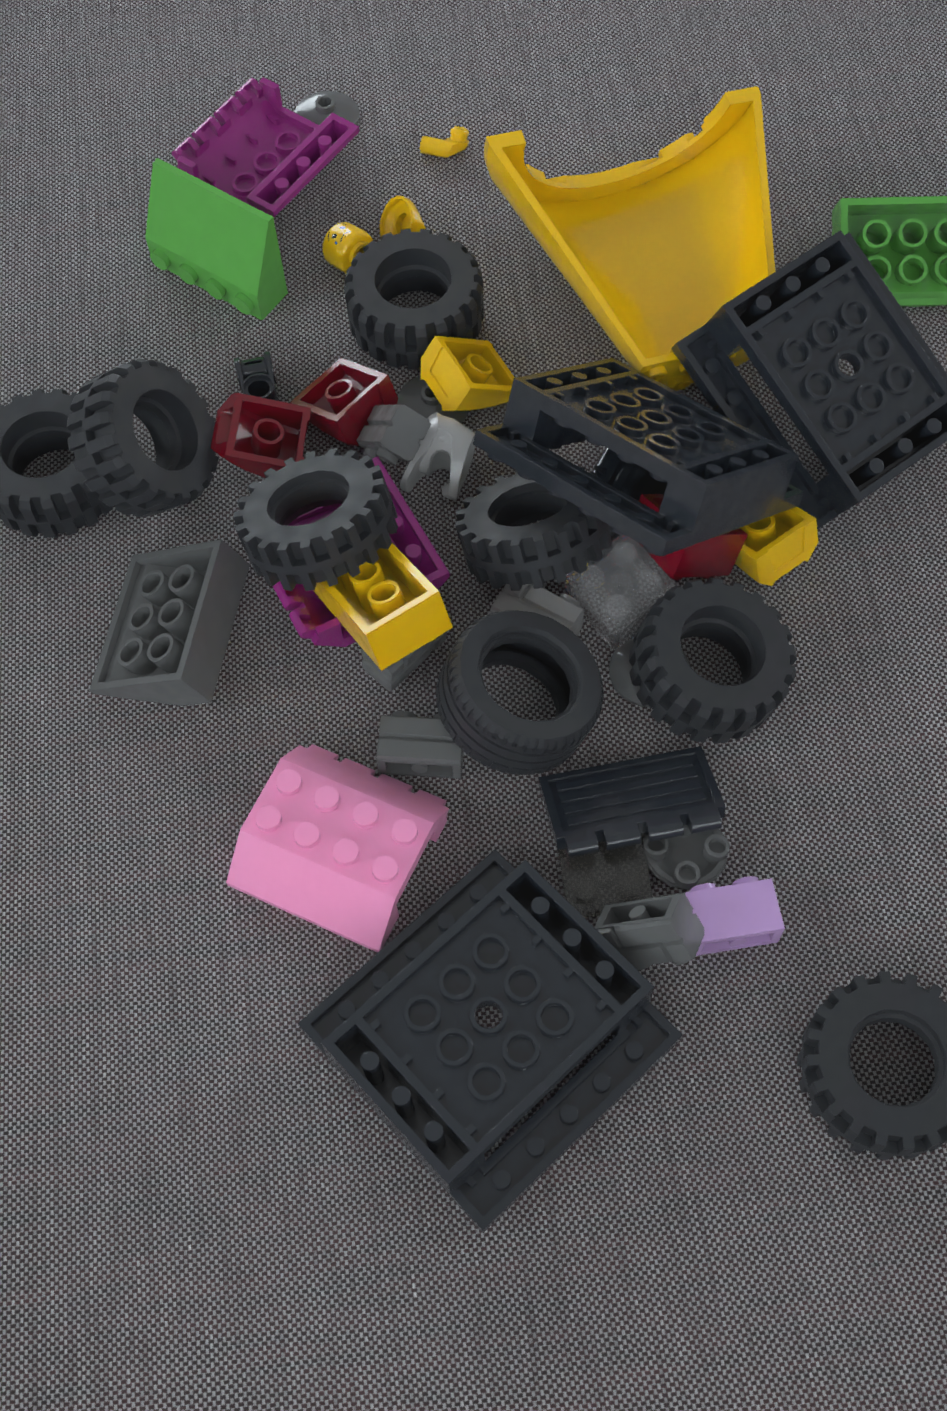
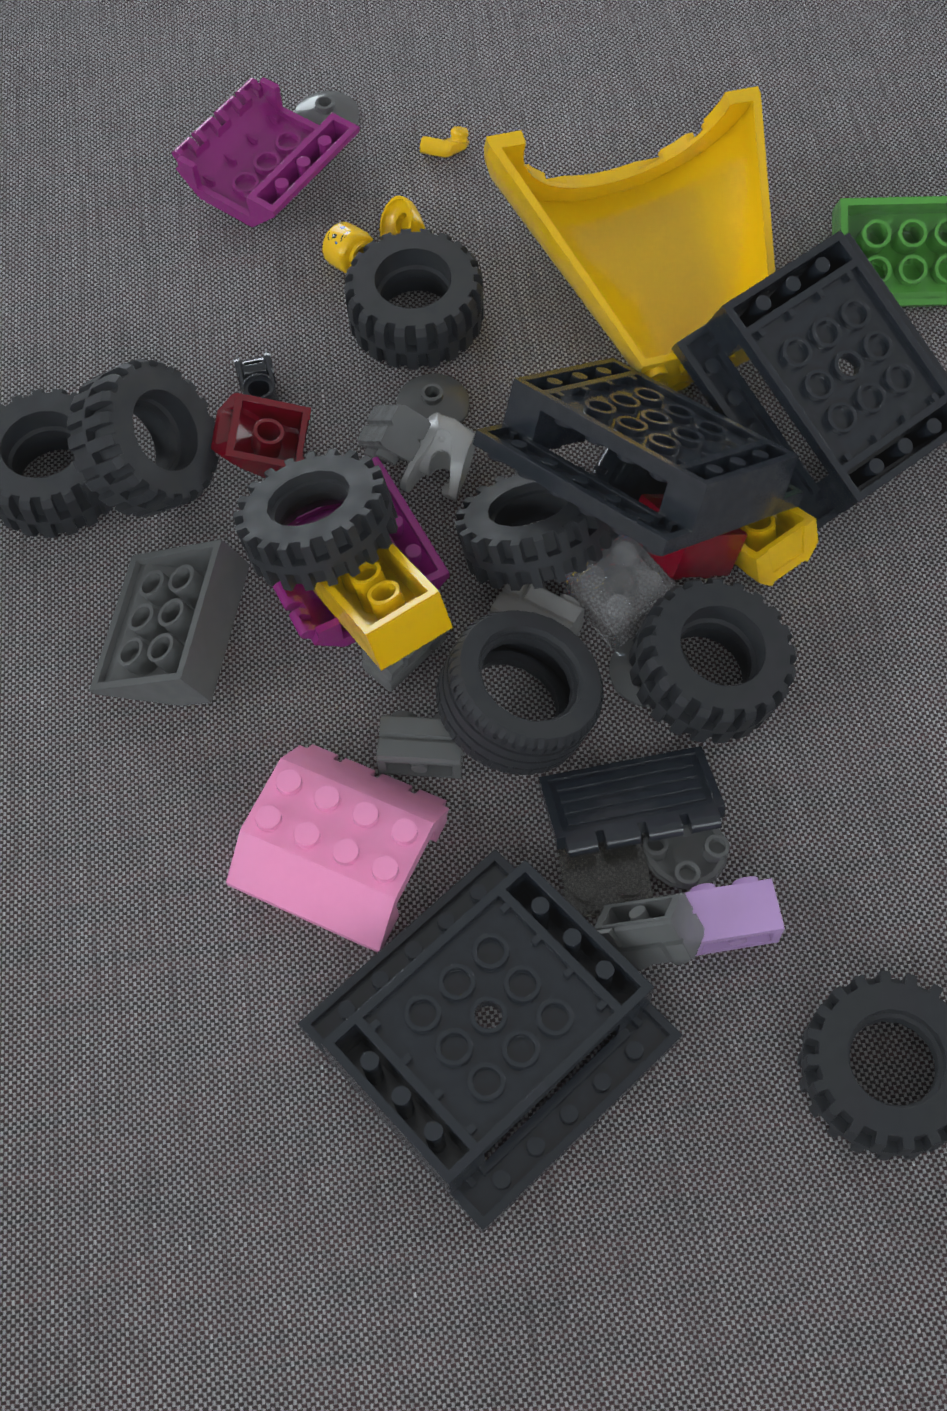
bright green slope [145,158,288,321] -> none
dark red slope [290,358,398,446] -> none
yellow slope [421,336,515,411] -> none

